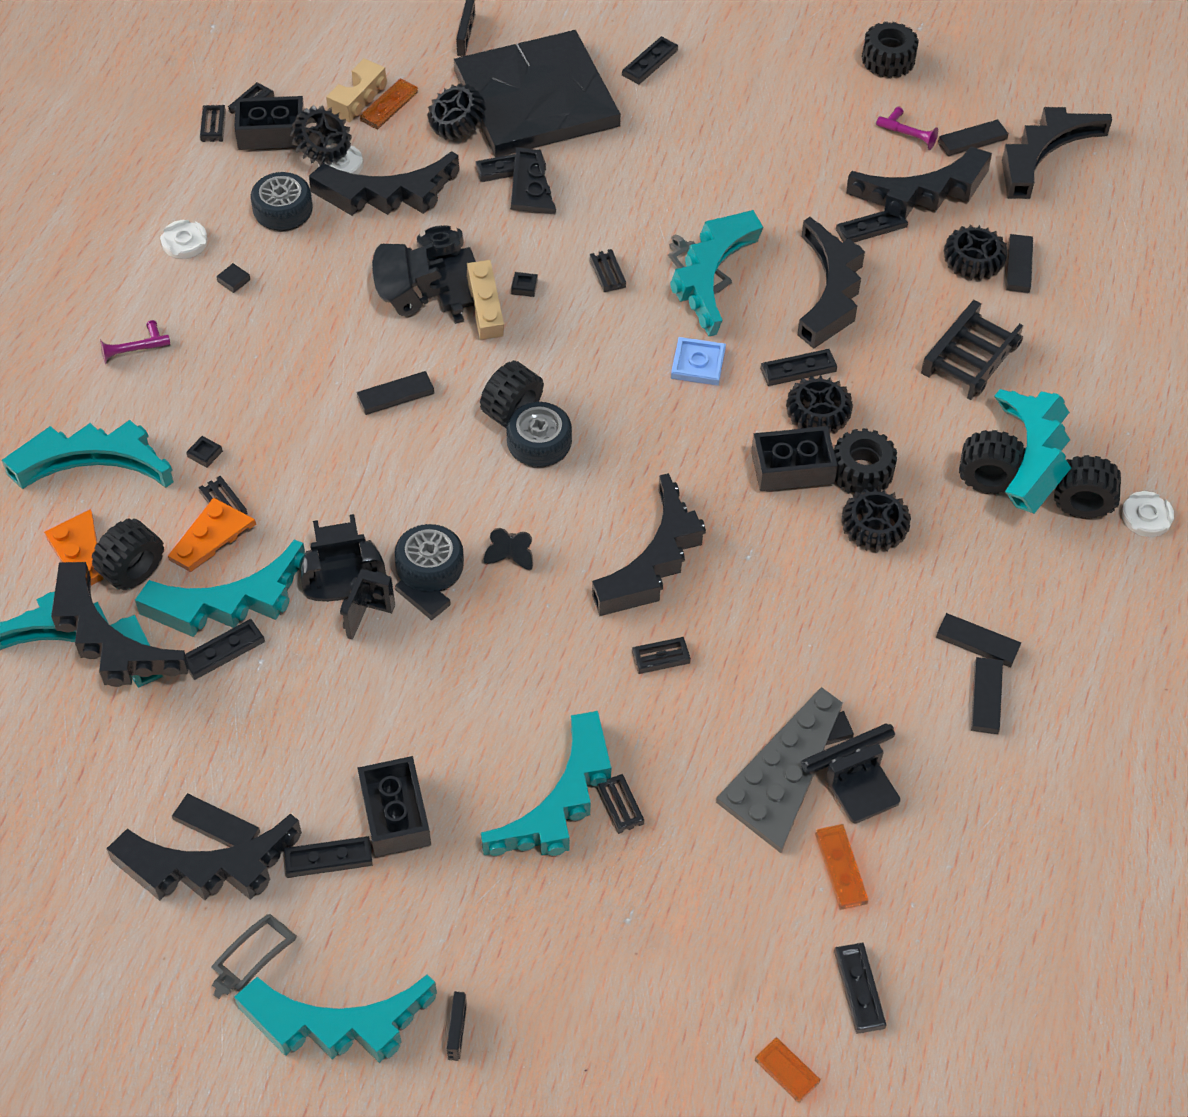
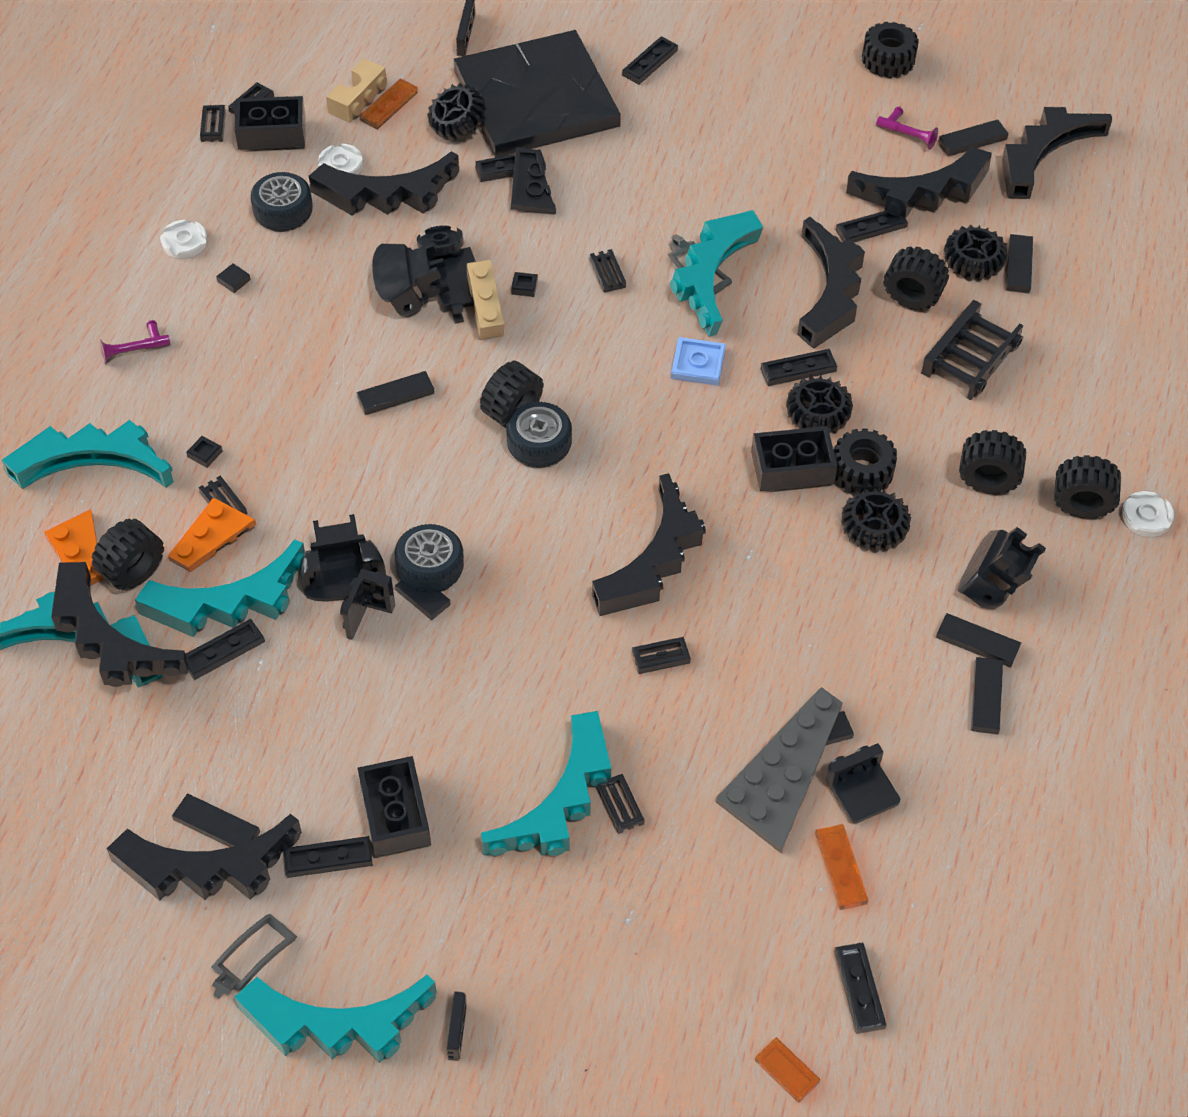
black gear [290,105,352,166] -> none
black animal [483,528,533,570] -> none
black axle [801,723,895,774] -> none
teal arch [994,389,1071,514] -> none
none -> black tyre [883,246,949,310]
none -> black piece [957,527,1046,609]

